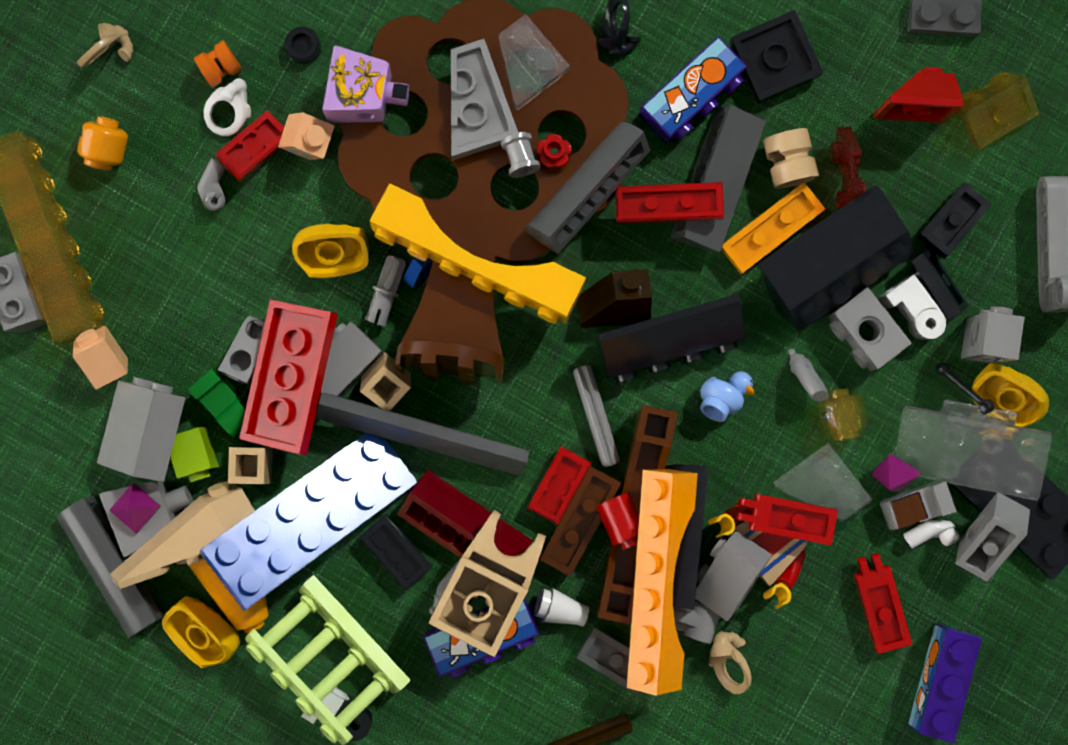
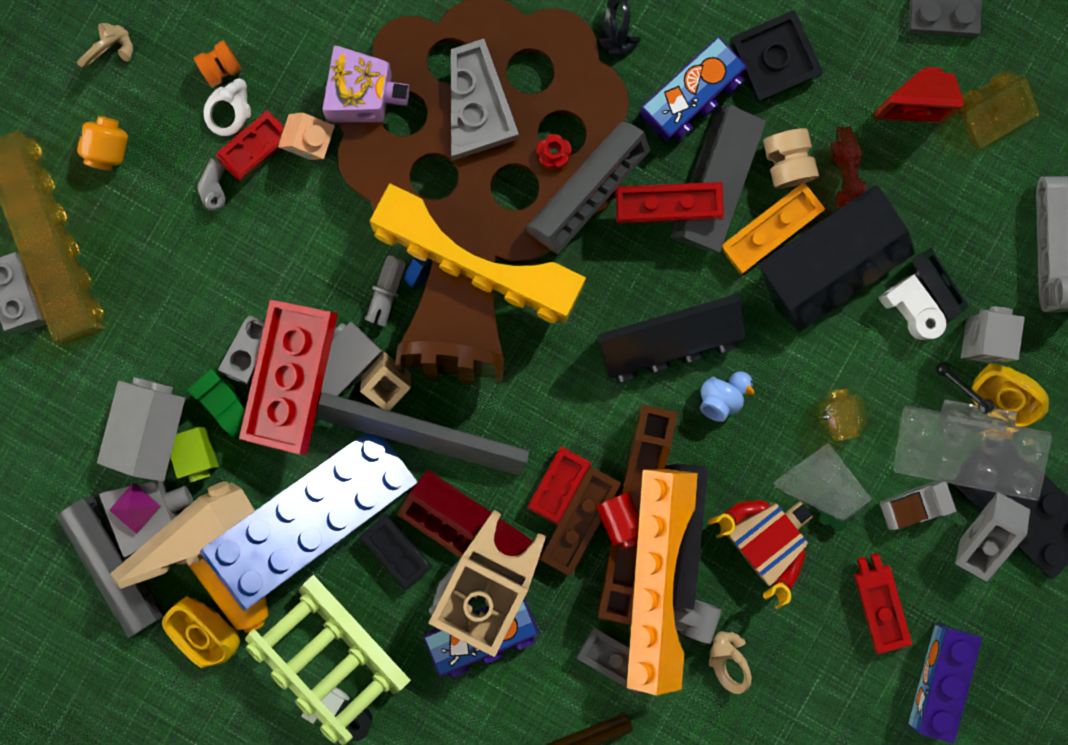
light nougat brick [73,326,128,390] -> none
tan brick [228,447,273,484] -> none
black tile [285,27,321,64] -> none
yellow piece [292,224,369,278] -> none
clear wing [499,14,570,111] -> none
light grey bush [500,132,541,178] -> none
white cone [534,588,589,627] -> none
light grey axle [573,365,620,467] -> none
dark brown slope [578,269,652,328] -> none
light grey brick [695,531,772,622] -> none
red hinge [735,493,838,546] -> none
light grey piece [788,349,829,402] -> none
light grey brick [827,287,912,371] -> none
magenta slope [871,454,920,493] -> none
white arm [903,519,959,549] -> none
black plate [917,182,992,259] -> none

